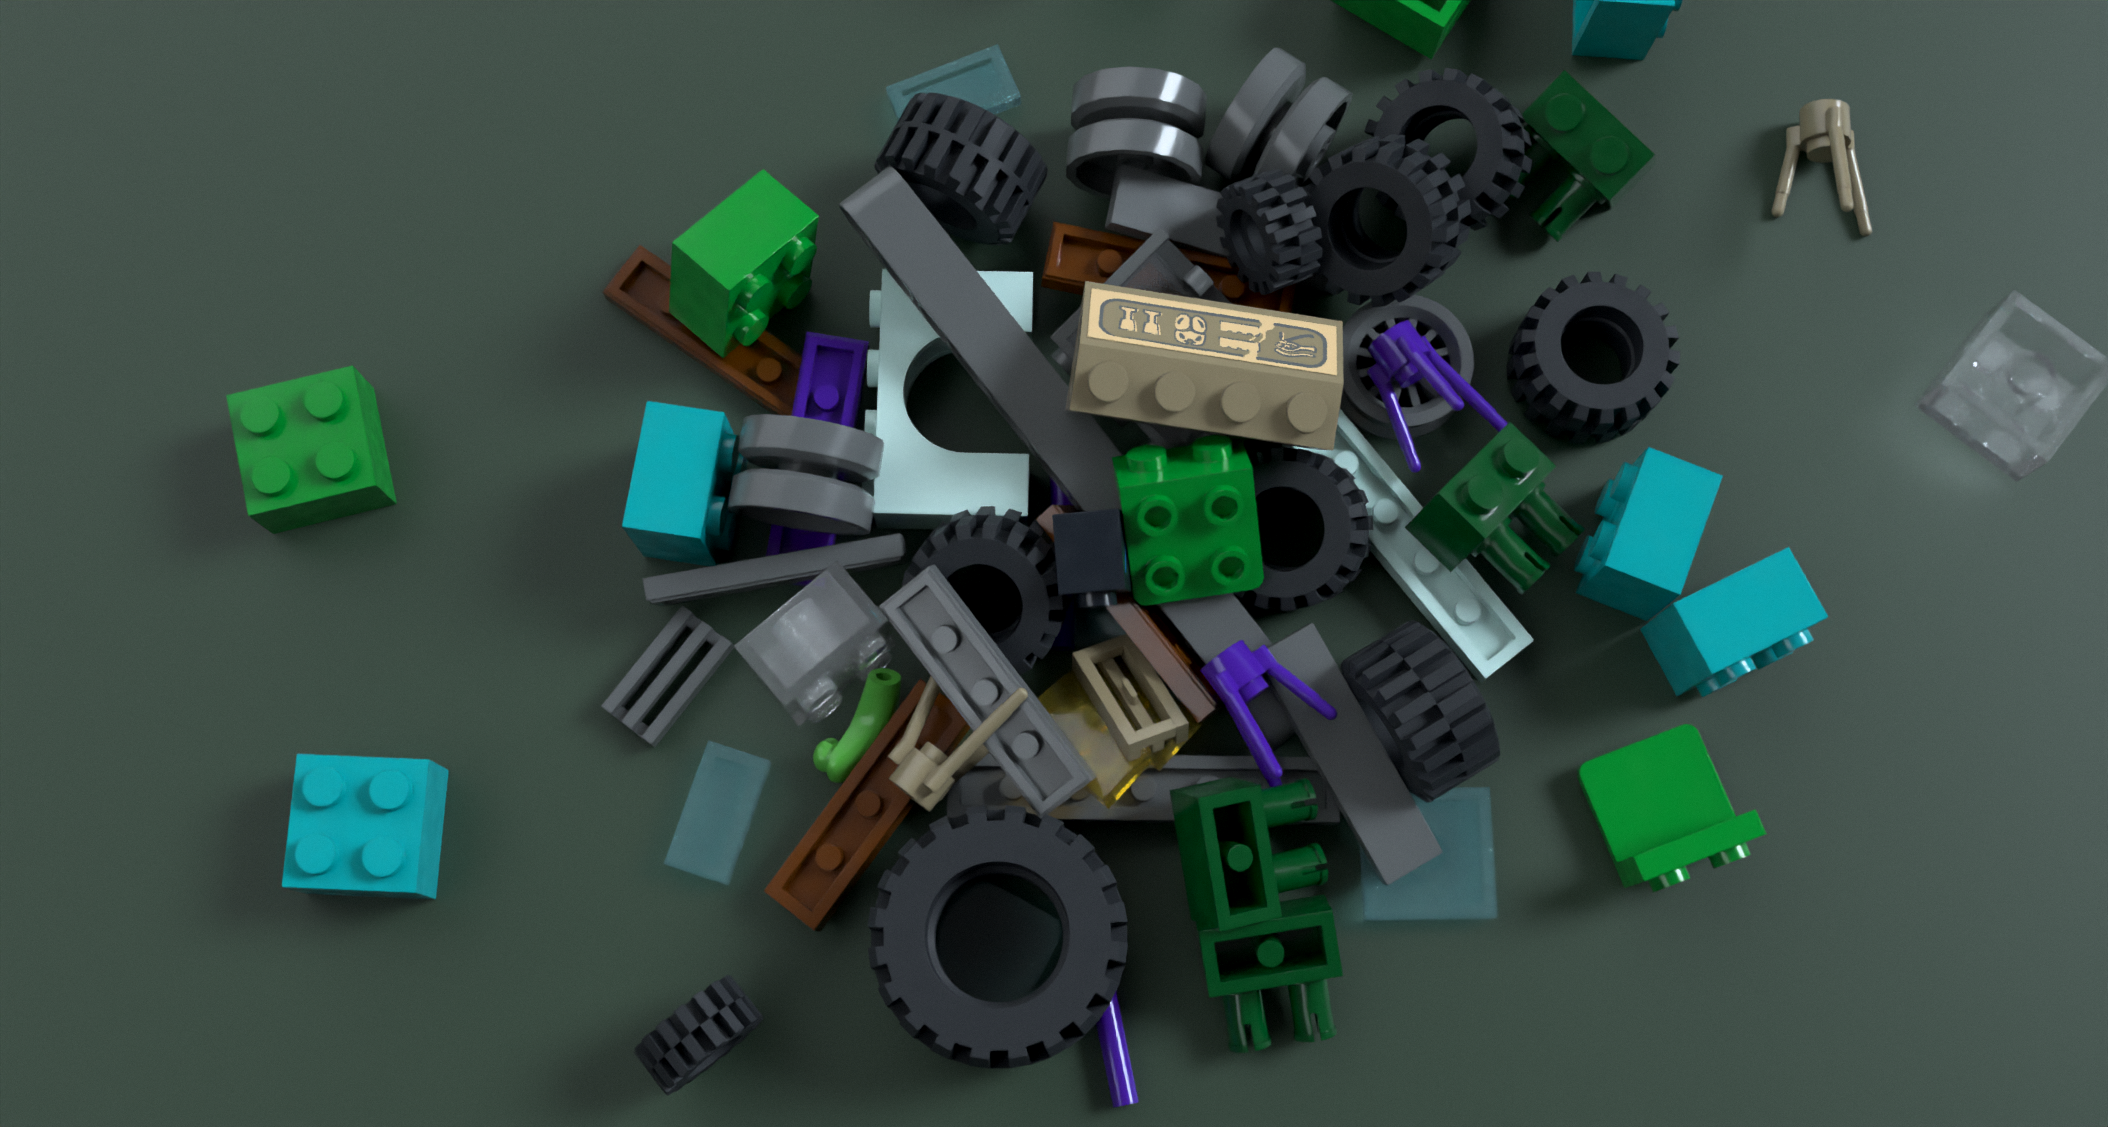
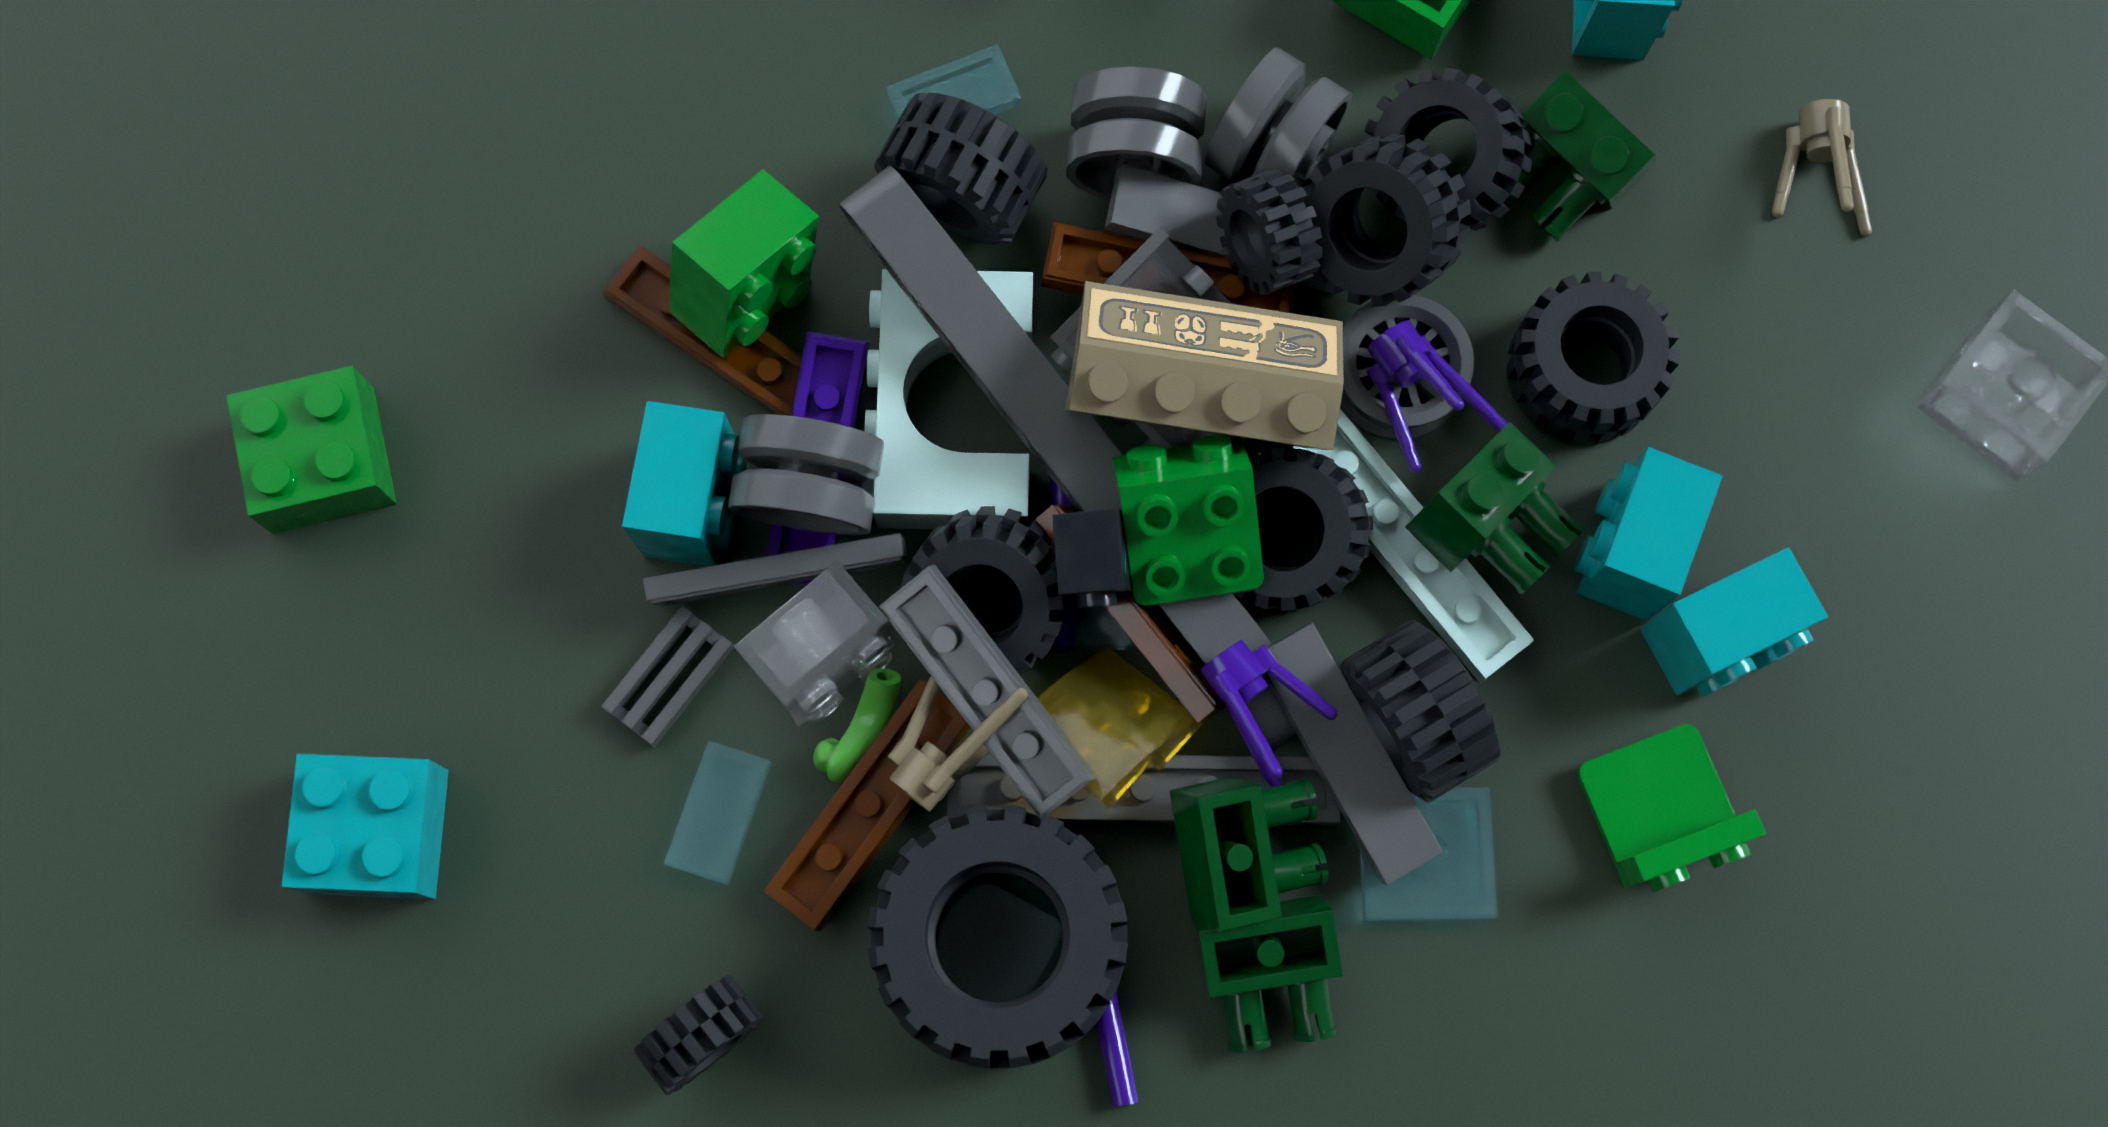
dark tan tile [1072,634,1189,762] -> none

